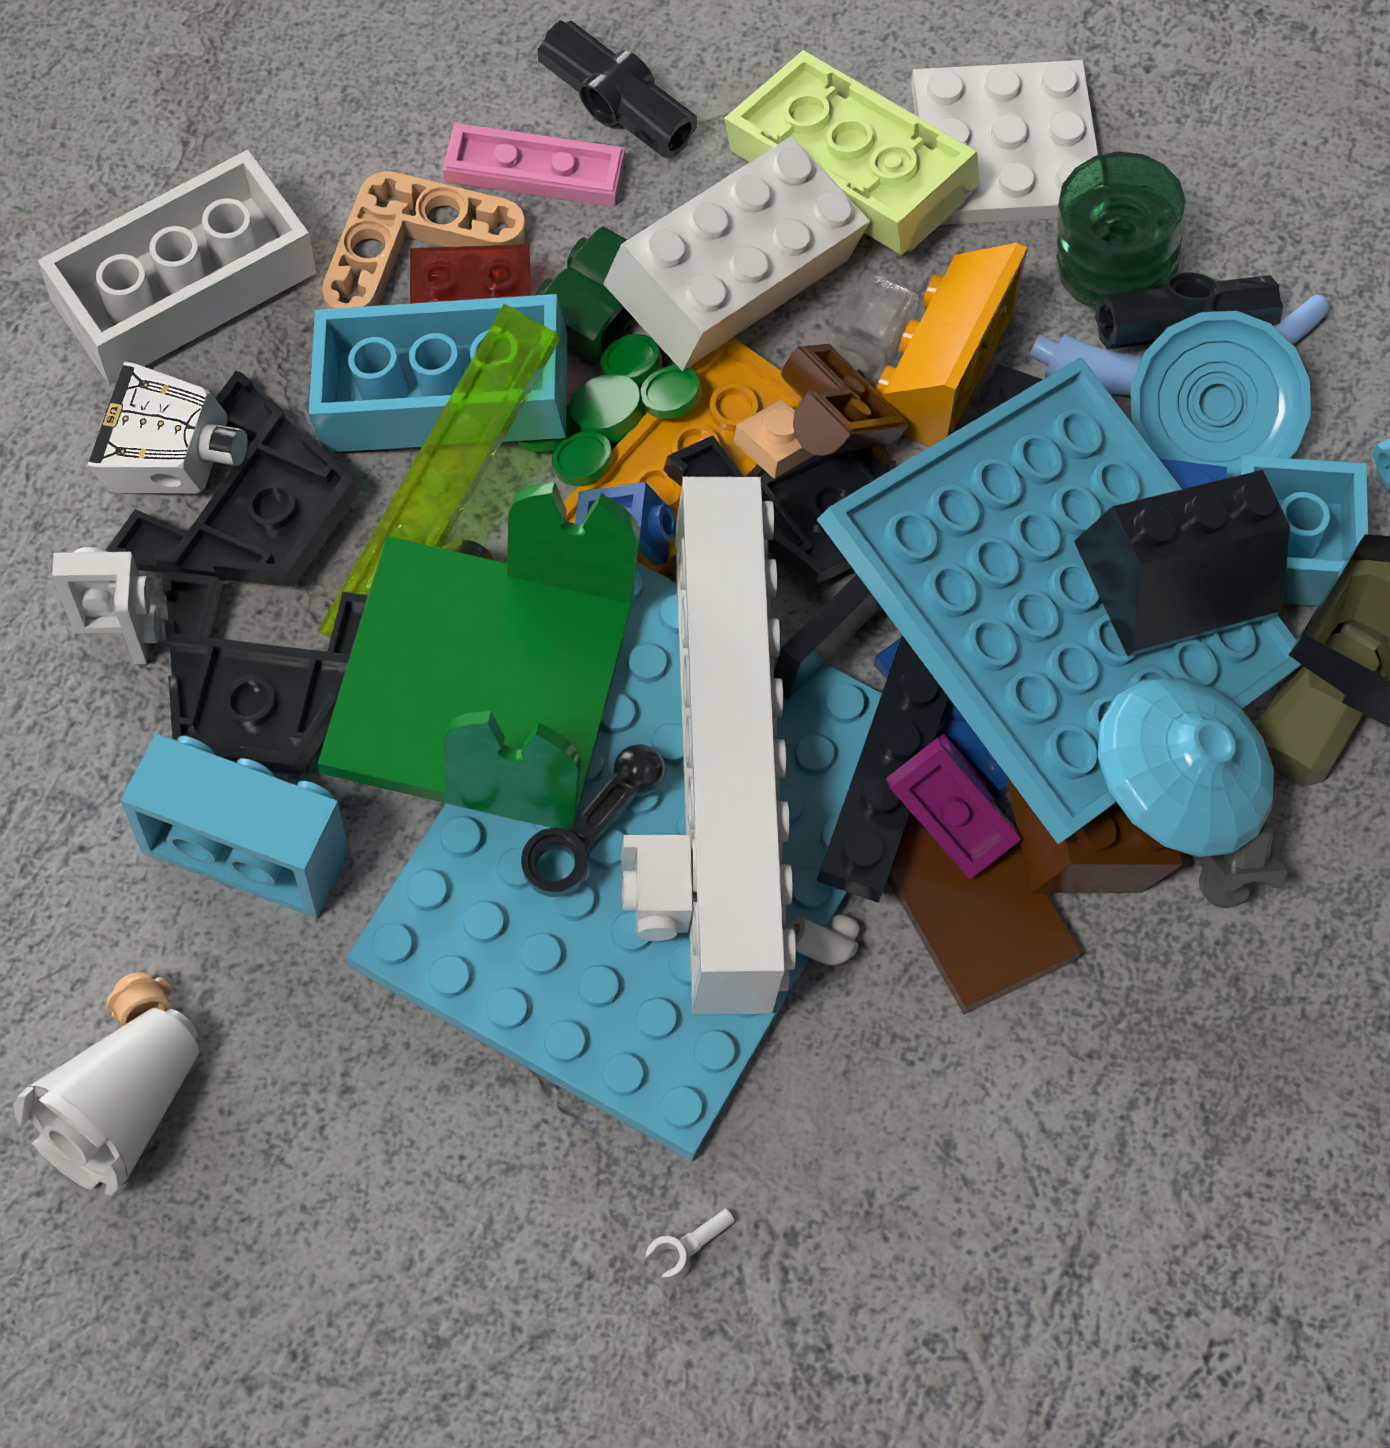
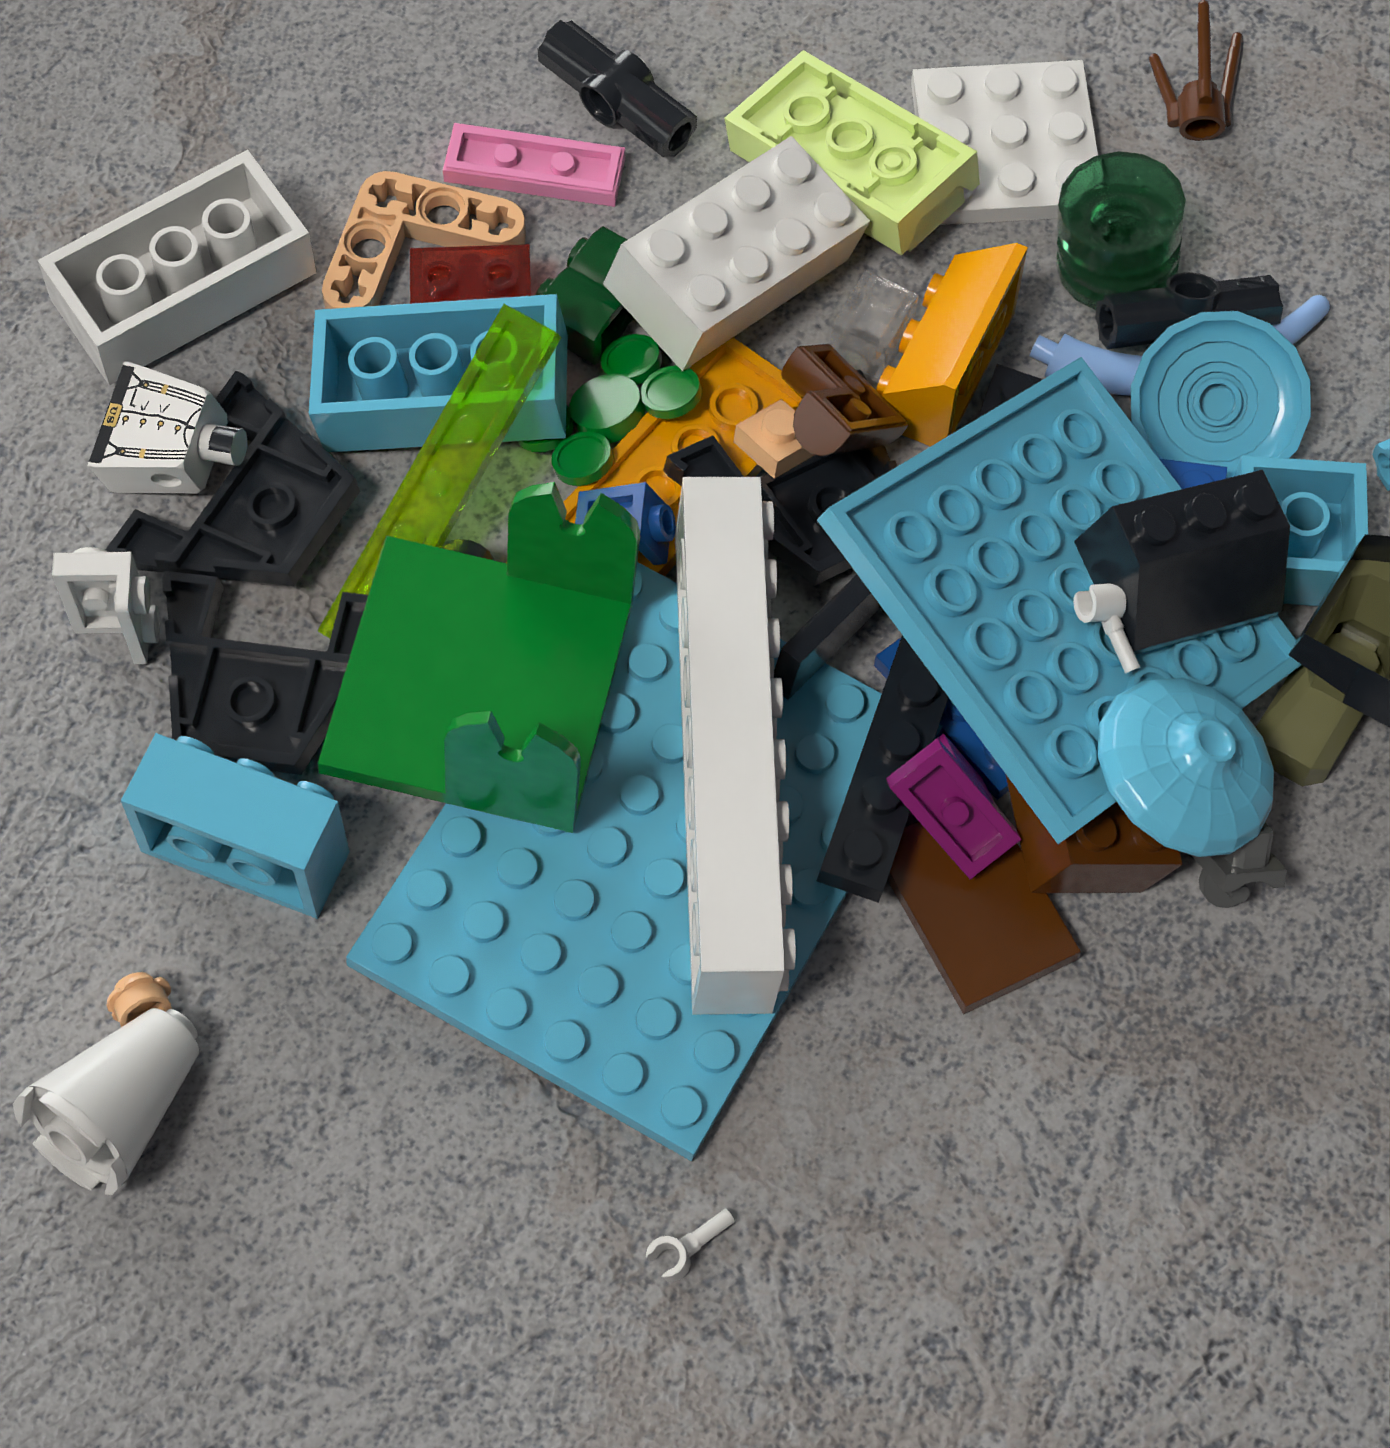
black piece [521,744,666,897] -> none
white brick [620,835,692,941] -> none
white arm [786,914,860,965] -> none
none -> white hand [1073,583,1140,673]
none -> reddish brown plant [1149,0,1243,141]

